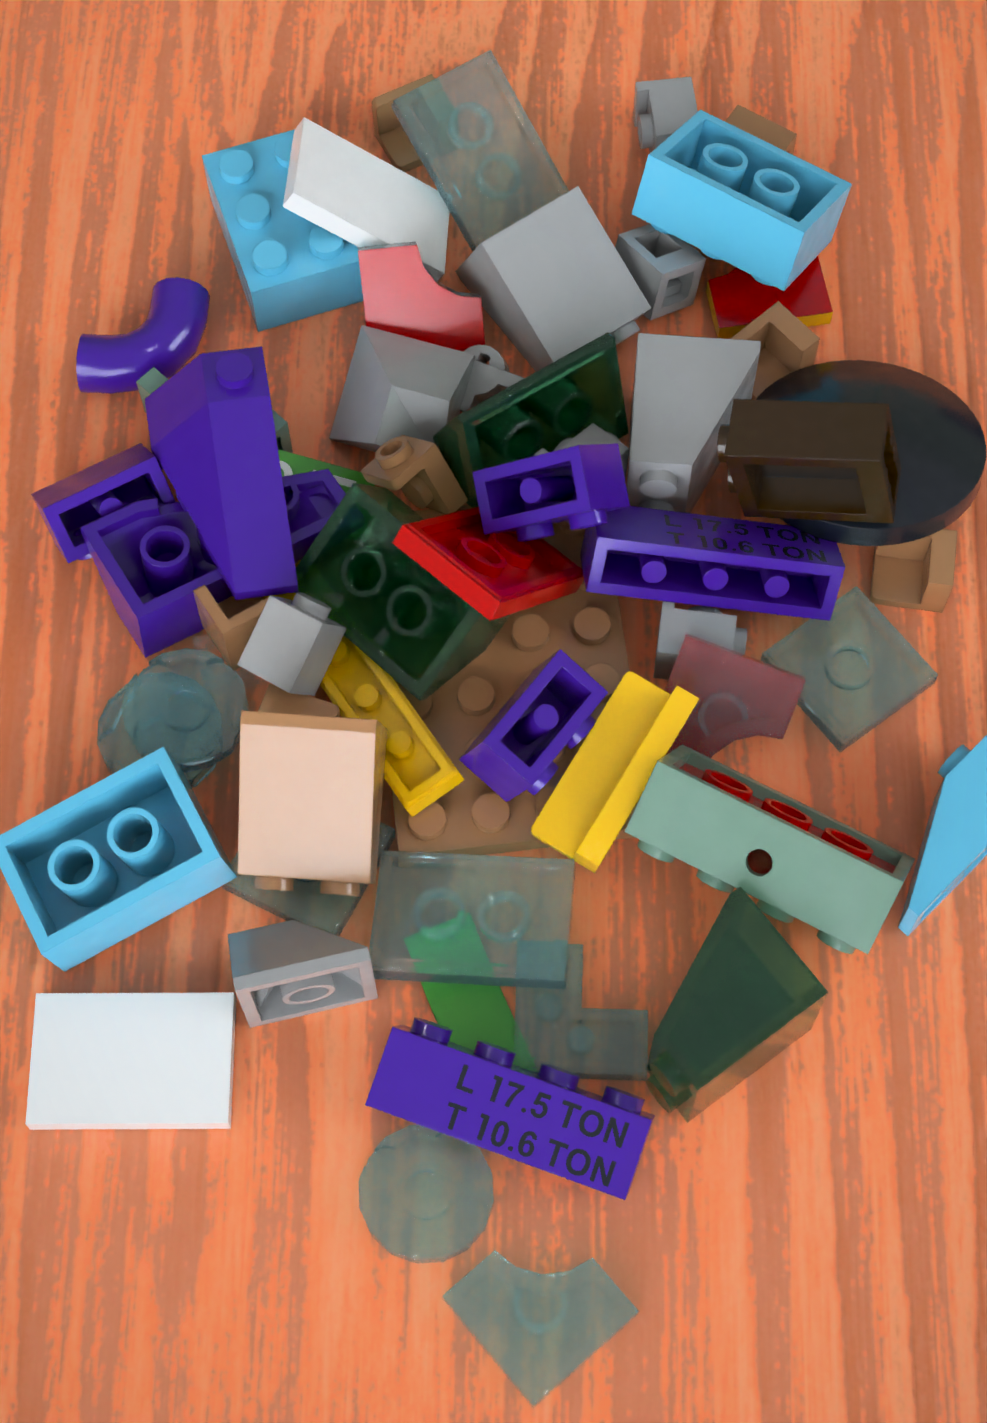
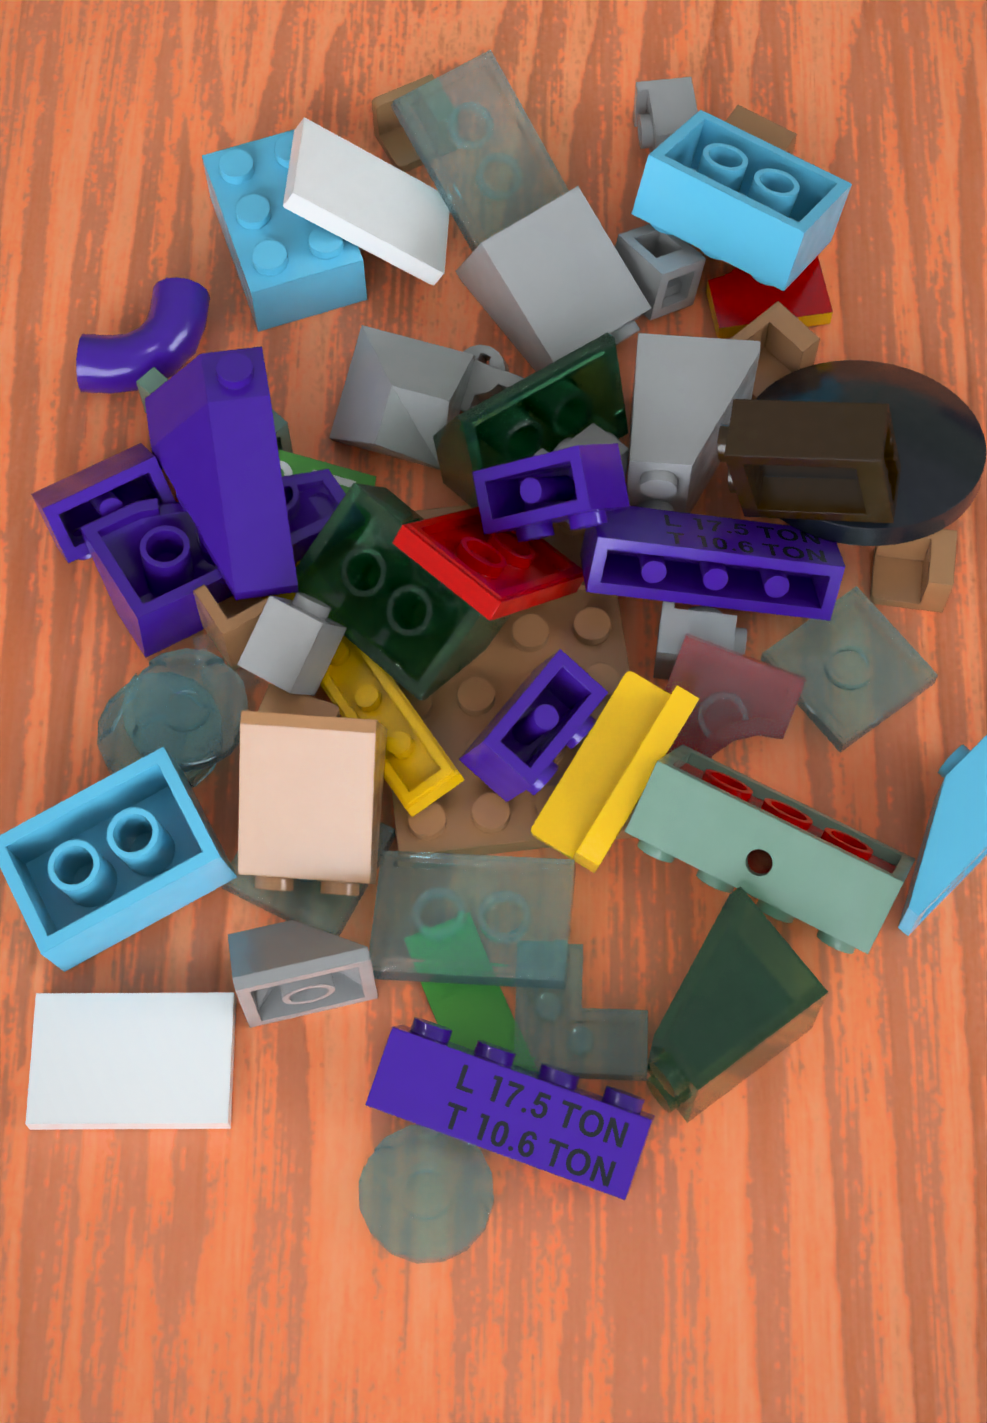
tile [358,241,485,352] -> none
medium nougat bracket [361,435,468,514] -> none
clear light blue tile [442,1250,639,1409] -> none

